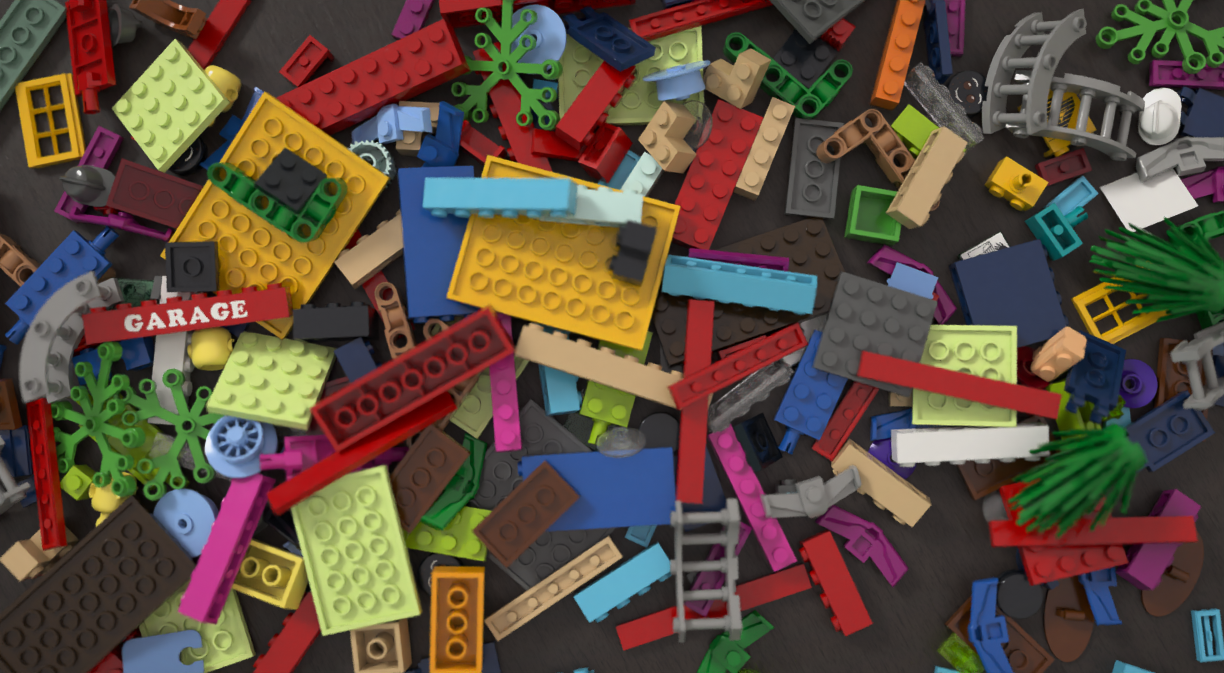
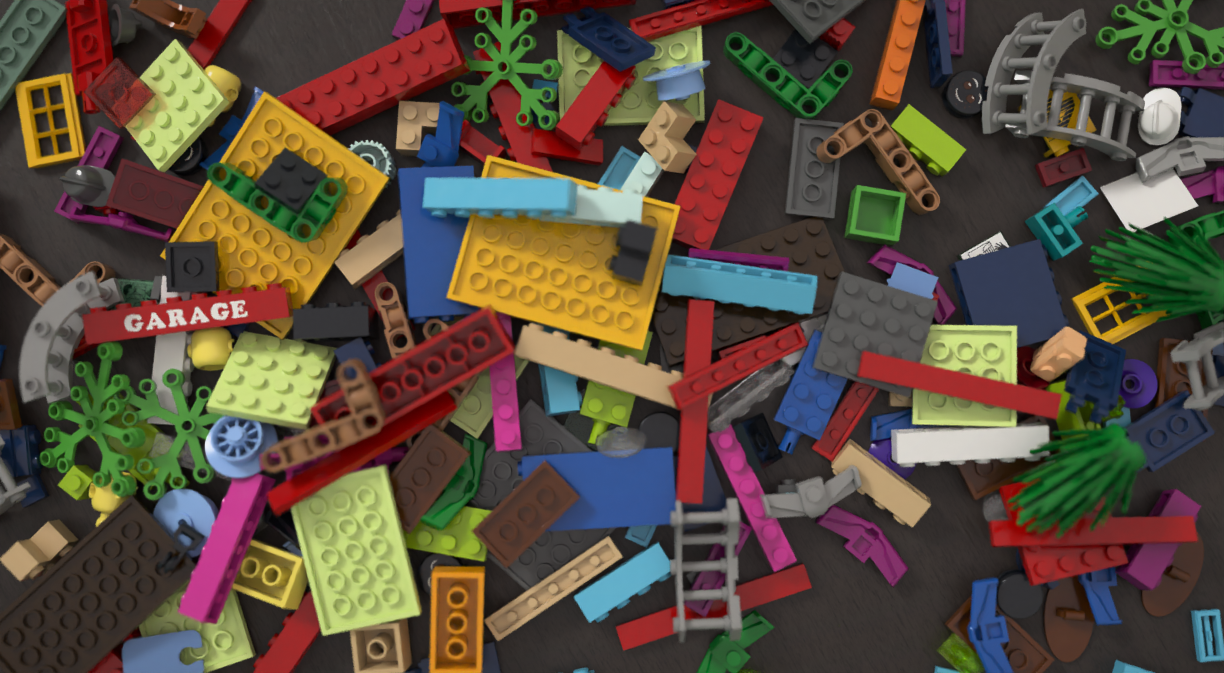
blue plate [5,226,120,345] -> none
red tile [26,398,67,551] -> none
blue arch [72,336,155,386] -> none
red panel [279,35,335,88] -> none
light blue plate [351,104,432,145] -> none
light blue piece [511,5,567,74] -> none
red panel [578,123,633,183] -> none
clear dish [683,100,712,150] -> none
tan brick [703,48,771,109] -> none
tan brick [733,97,795,201] -> none
red brick [798,529,873,636] -> none
tan brick [886,126,968,229] -> none
clear plate [904,62,984,154] -> none
yellow brick [984,156,1048,211] -> none
none -> clear red plate [84,57,156,128]
none -> black piece [157,522,205,574]
none -> medium nougat beam [261,358,386,472]

